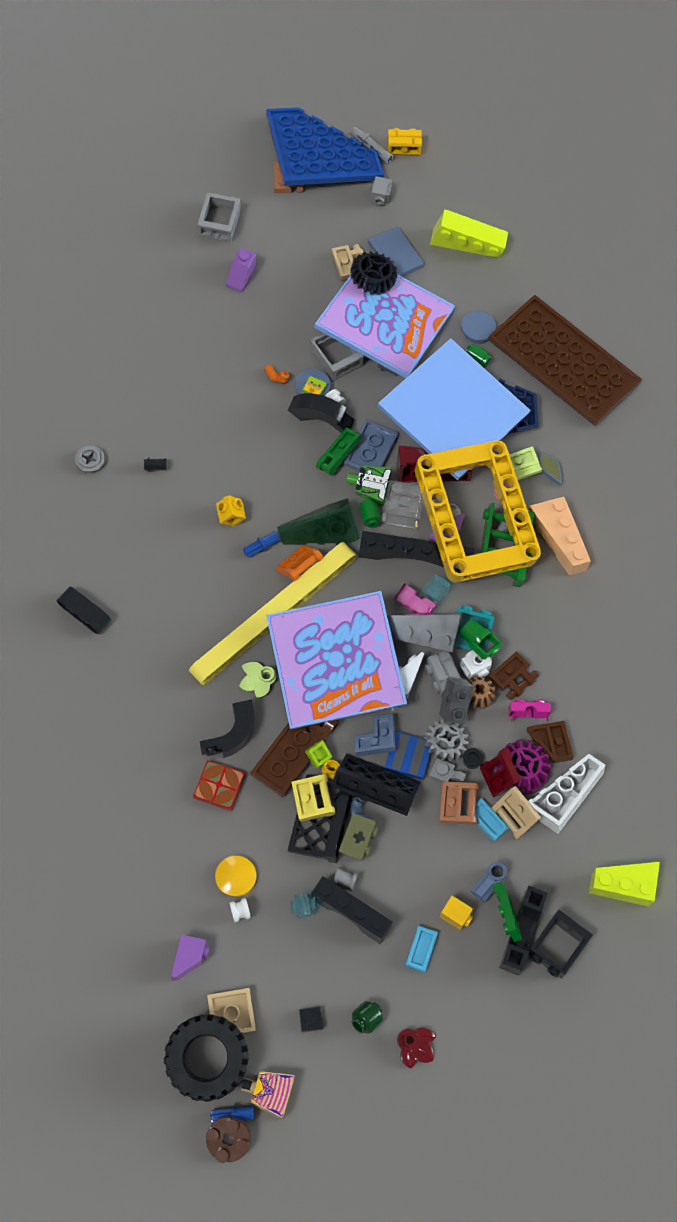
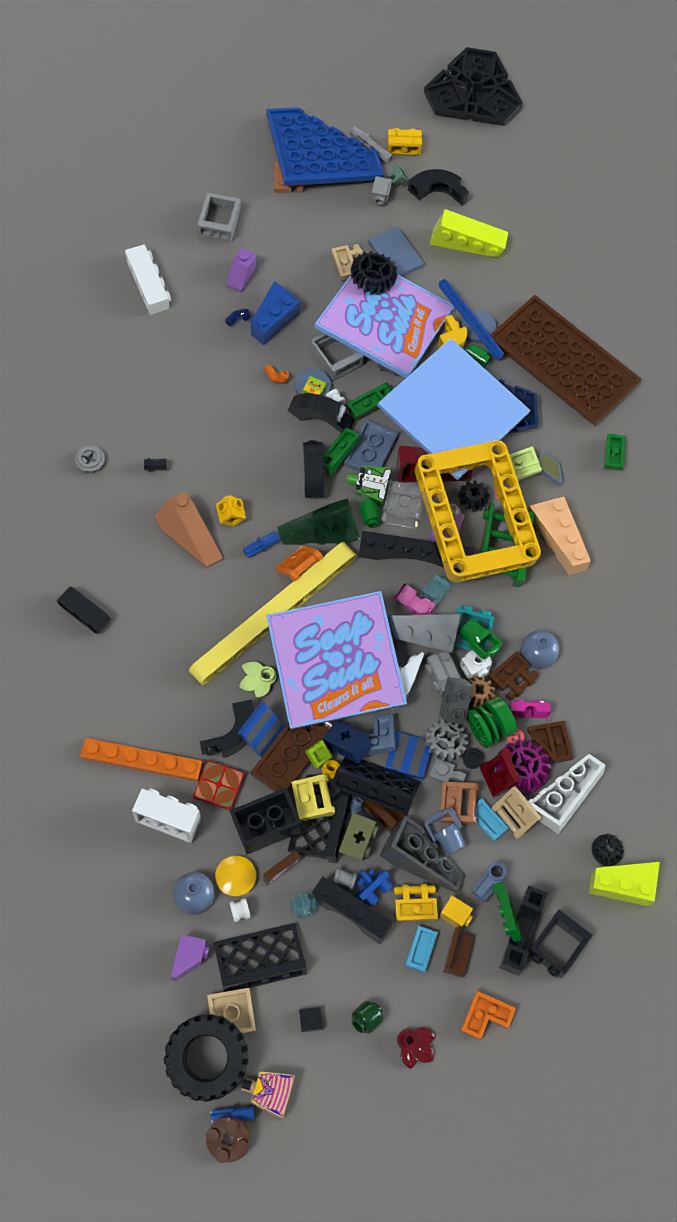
none -> orange plate [80,738,203,782]
none -> white brick [125,244,171,315]
none -> white brick [132,788,201,843]
none -> nougat wedge [154,491,223,568]
none -> sand blue cylinder [173,872,215,915]
none -> black fence [213,923,307,992]
none -> clear blue arm [225,308,251,326]
none -> black brick [229,788,303,855]
none -> blue tile [238,702,285,758]
none -> blue wedge [251,281,300,345]
none -> reddish brown tile [263,851,301,886]
none -> black arch [303,440,324,498]
none -> dark blue brick [323,720,372,764]
none -> green plate [346,382,392,420]
none -> blue hips [354,869,393,906]
none -> reddish brown panel [363,800,405,833]
none -> dark grey wedge [380,816,464,893]
none -> sand green tile [388,163,409,187]
none -> yellow plate [394,883,438,922]
none -> black arch [408,169,469,206]
none -> black plate [424,47,523,125]
none -> sand blue piece [425,808,466,855]
none -> blue axle [438,279,504,360]
none -> yellow brick [438,315,467,349]
none -> reddish brown panel [443,927,474,978]
none -> black gear [458,480,490,512]
none -> orange plate [460,991,516,1040]
none -> green wheel [467,696,517,748]
none -> coral tile [505,728,525,746]
none -> sand blue cylinder [520,630,559,670]
none -> black gear [591,833,624,866]
none -> green plate [604,433,626,471]

